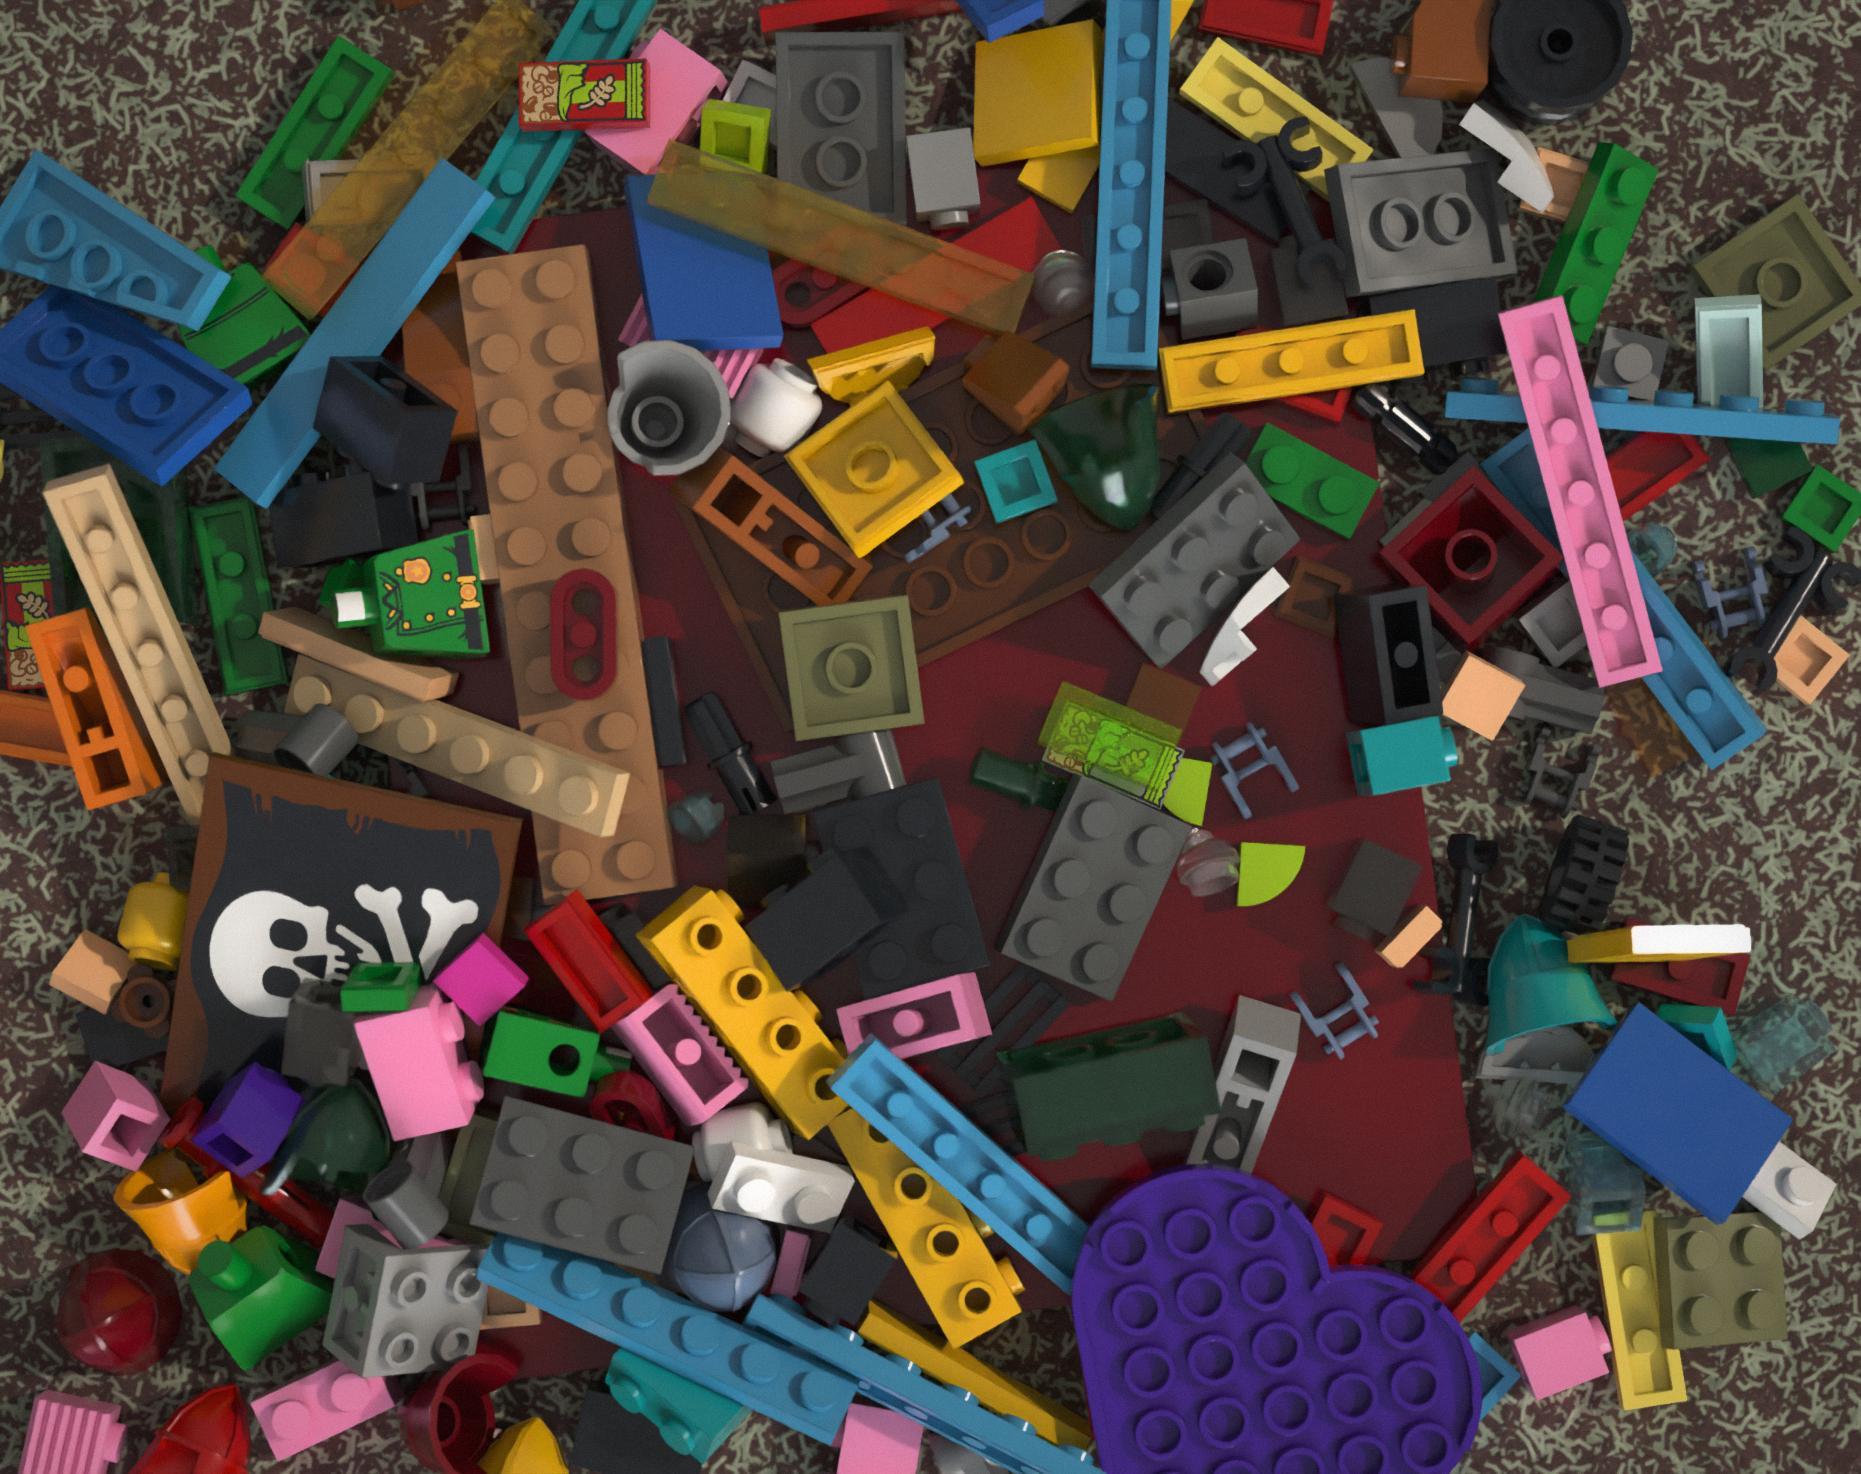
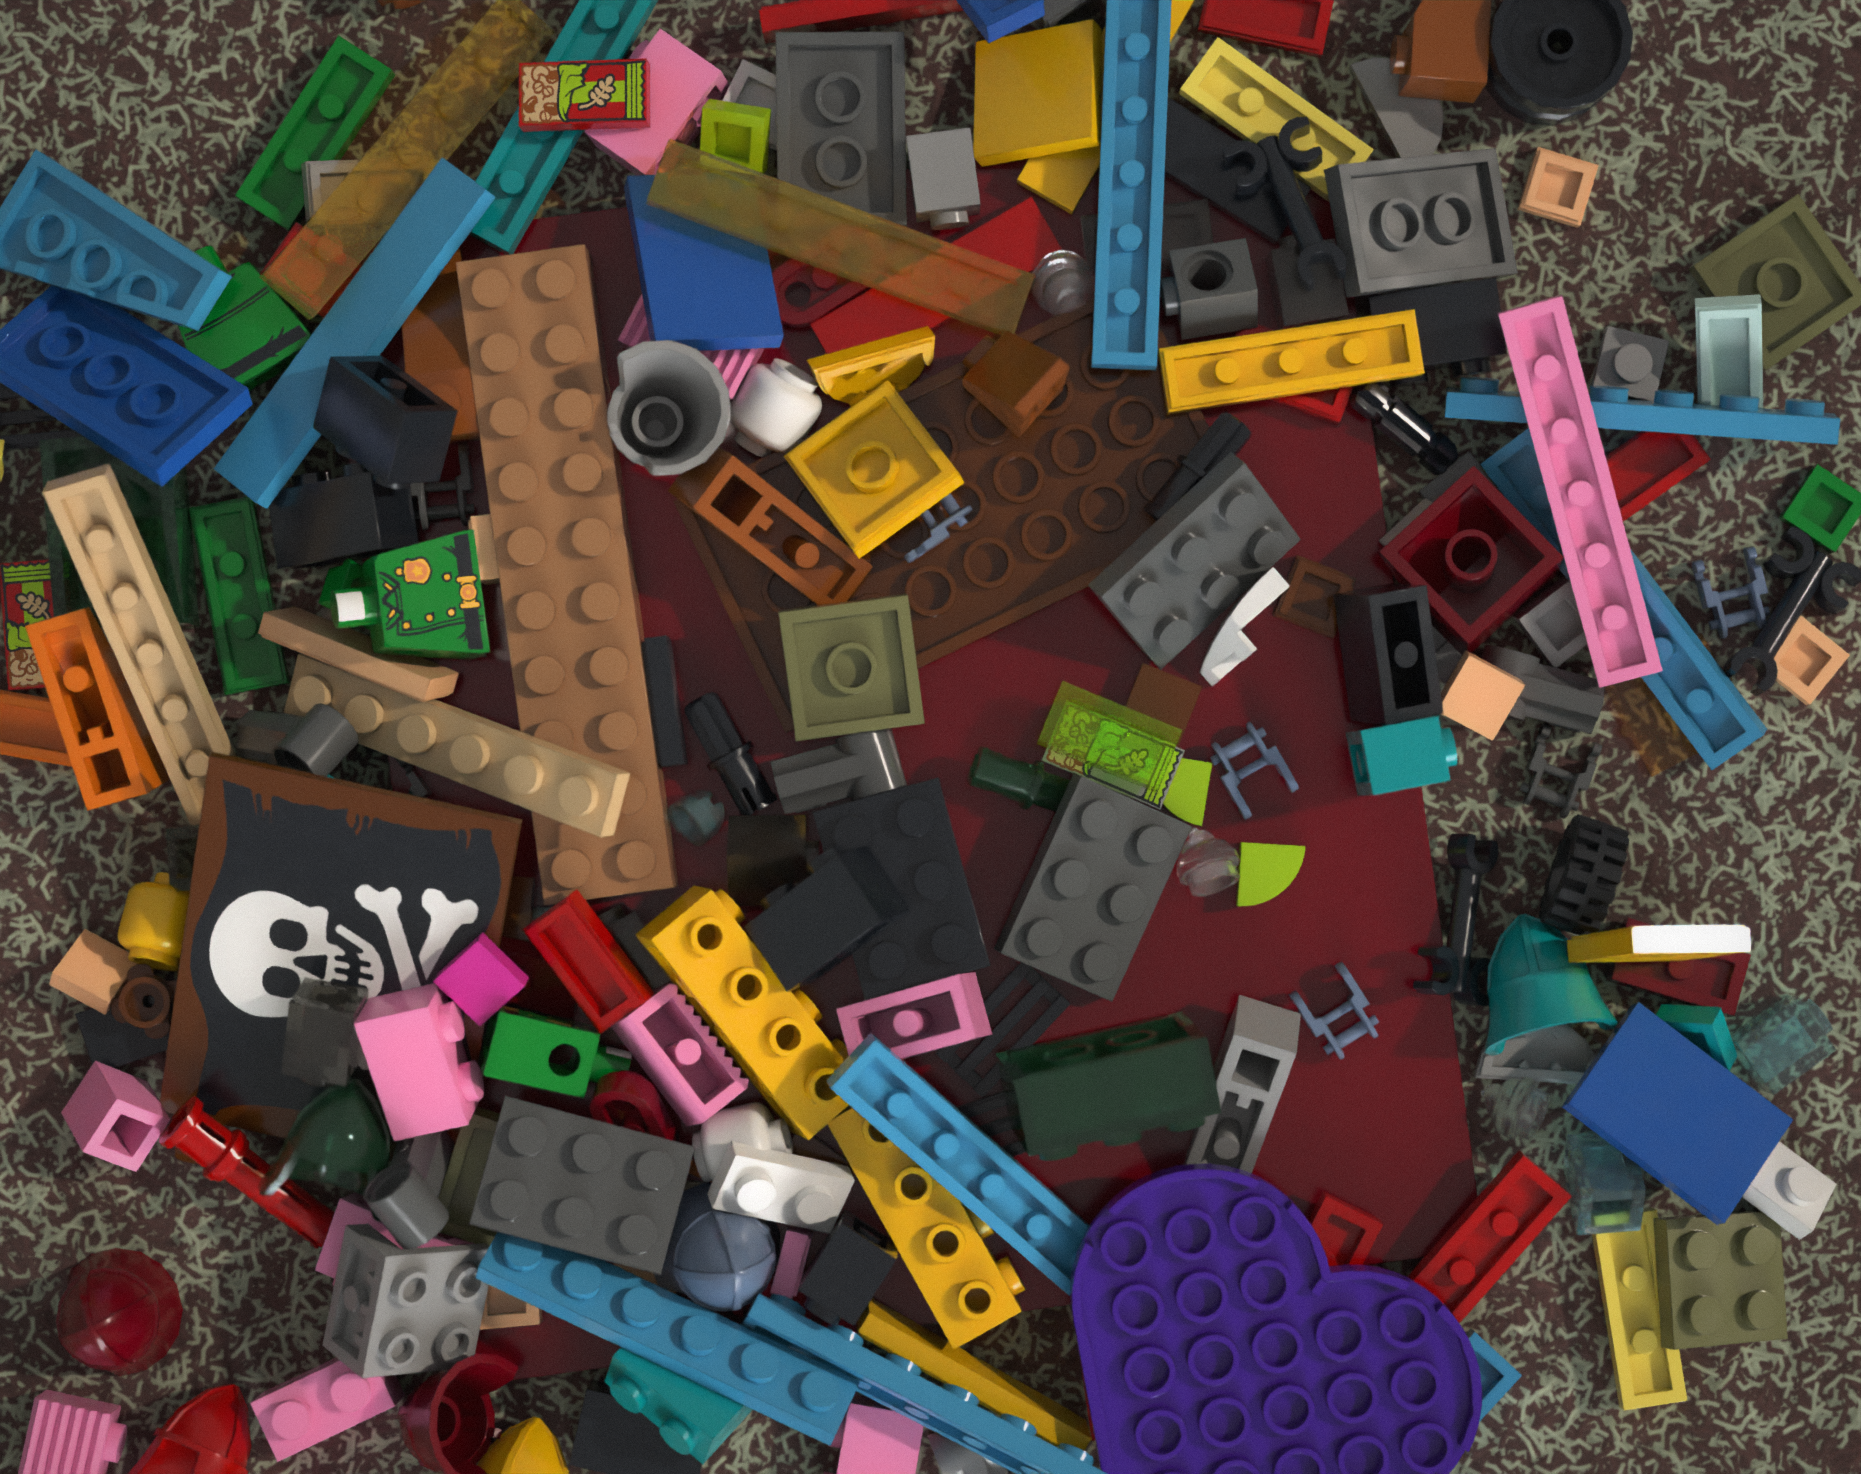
light orange helmet [113,1147,248,1275] -> none
green torso [188,1225,334,1371] -> none
dark purple brick [190,1062,306,1178] -> none
green tile [340,962,422,1012] -> none
dark red plate [550,569,619,701] -> none
teal plate [974,439,1058,524] -> none
clear green helmet [1028,384,1160,531] -> none
green plate [1244,422,1380,541] -> none
clear smoke brick [1325,838,1423,942] -> none
light nougat tile [1374,904,1443,968] -> none
white slope [1459,99,1554,213] -> none
bright pink brick [1505,1305,1612,1401] -> none
green plate [1533,142,1659,345] -> none
clear light blue hinge [1626,521,1677,577] -> none
dark green tile [1724,438,1813,499] -> none

